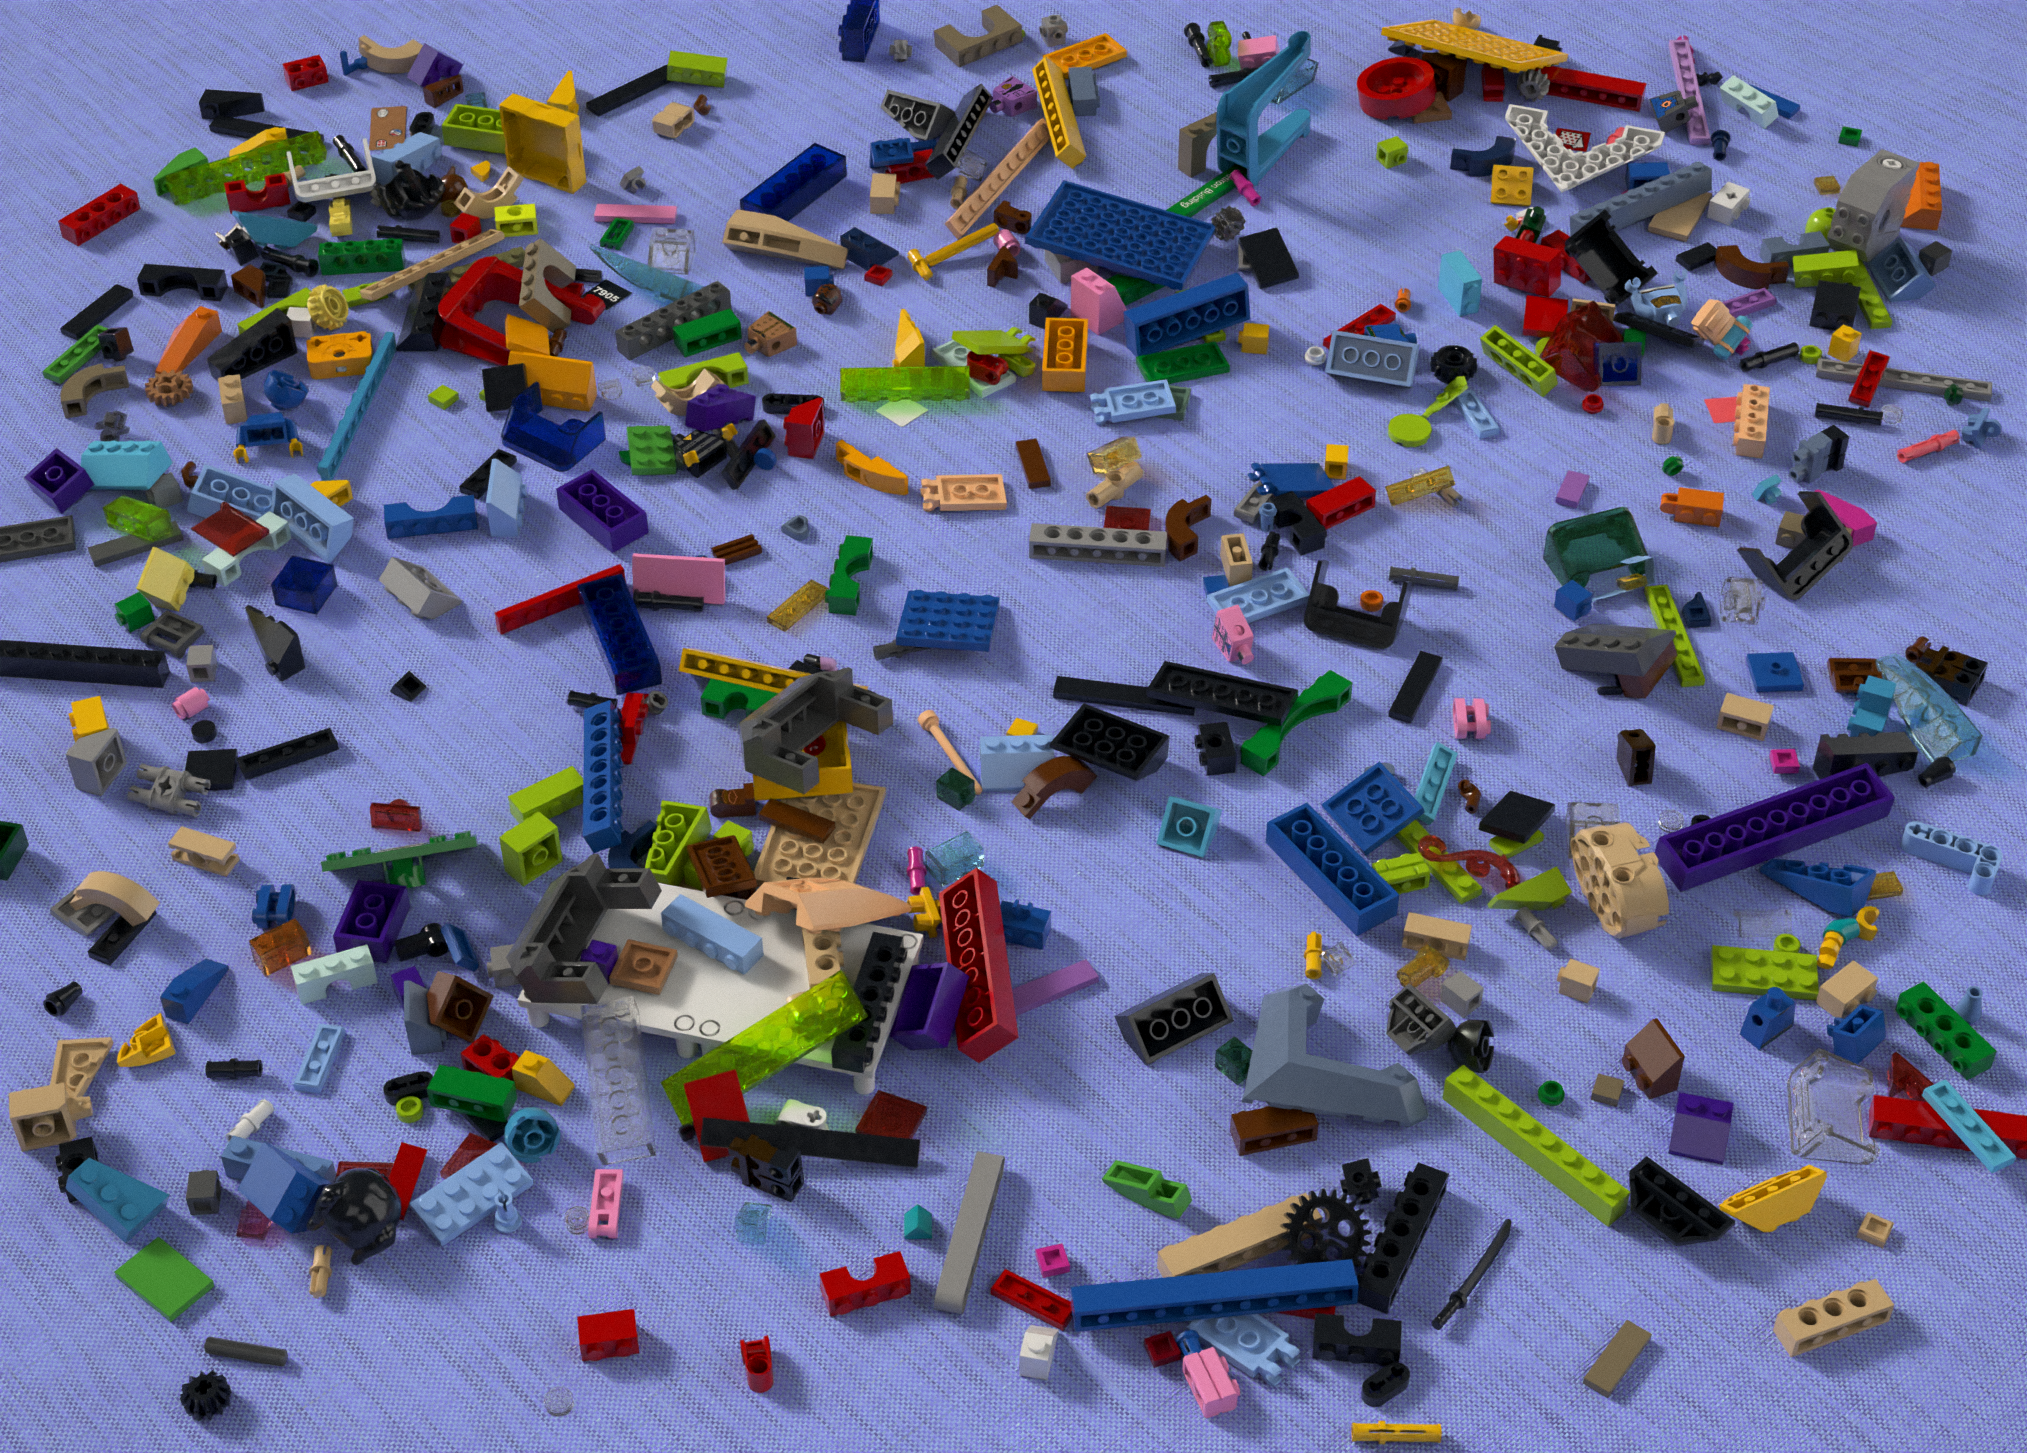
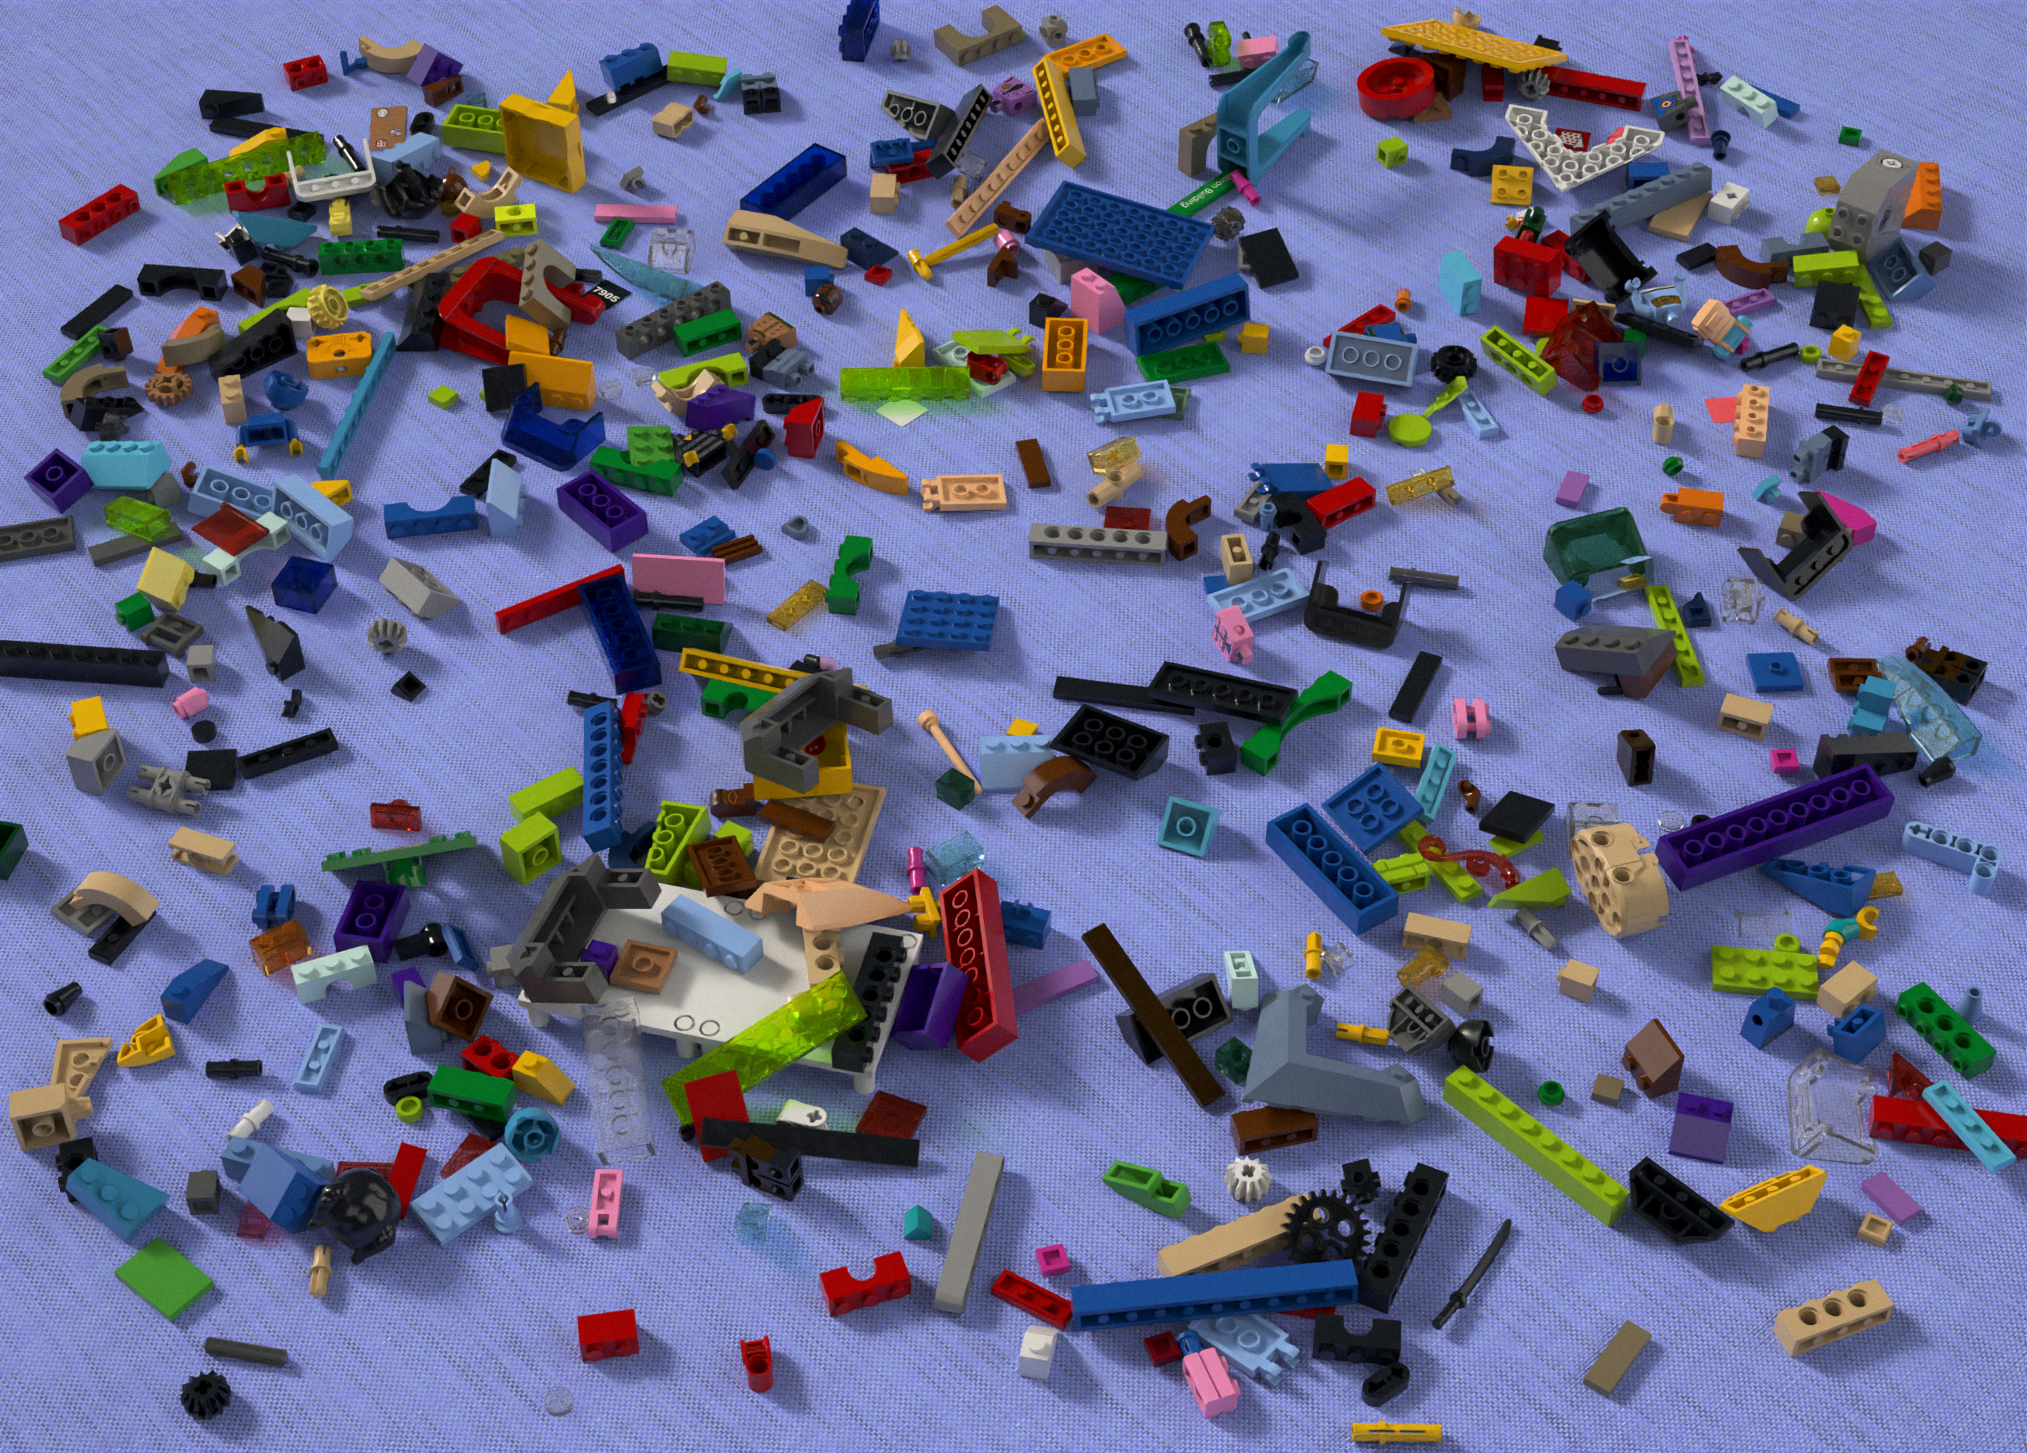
none -> black slope [70,396,144,431]
none -> dark tan arch [161,323,226,367]
none -> black piece [281,689,302,718]
none -> light grey gear [367,617,408,655]
none -> green arch [589,446,683,497]
none -> blue wedge [599,42,663,92]
none -> dark green slope [651,613,733,655]
none -> blue plate [679,515,736,555]
none -> medium azure tile [713,69,743,102]
none -> black hips [741,72,781,115]
none -> sand blue hips [749,338,815,390]
none -> dark brown tile [1081,922,1225,1109]
none -> light aqua slope [1224,951,1258,1011]
none -> white gear [1224,1155,1271,1203]
none -> yellow axle [1336,1022,1390,1046]
none -> red brick [1350,391,1387,439]
none -> yellow plate [1371,727,1425,768]
none -> tan pin [1773,608,1820,646]
none -> medium lavender tile [1861,1171,1922,1226]

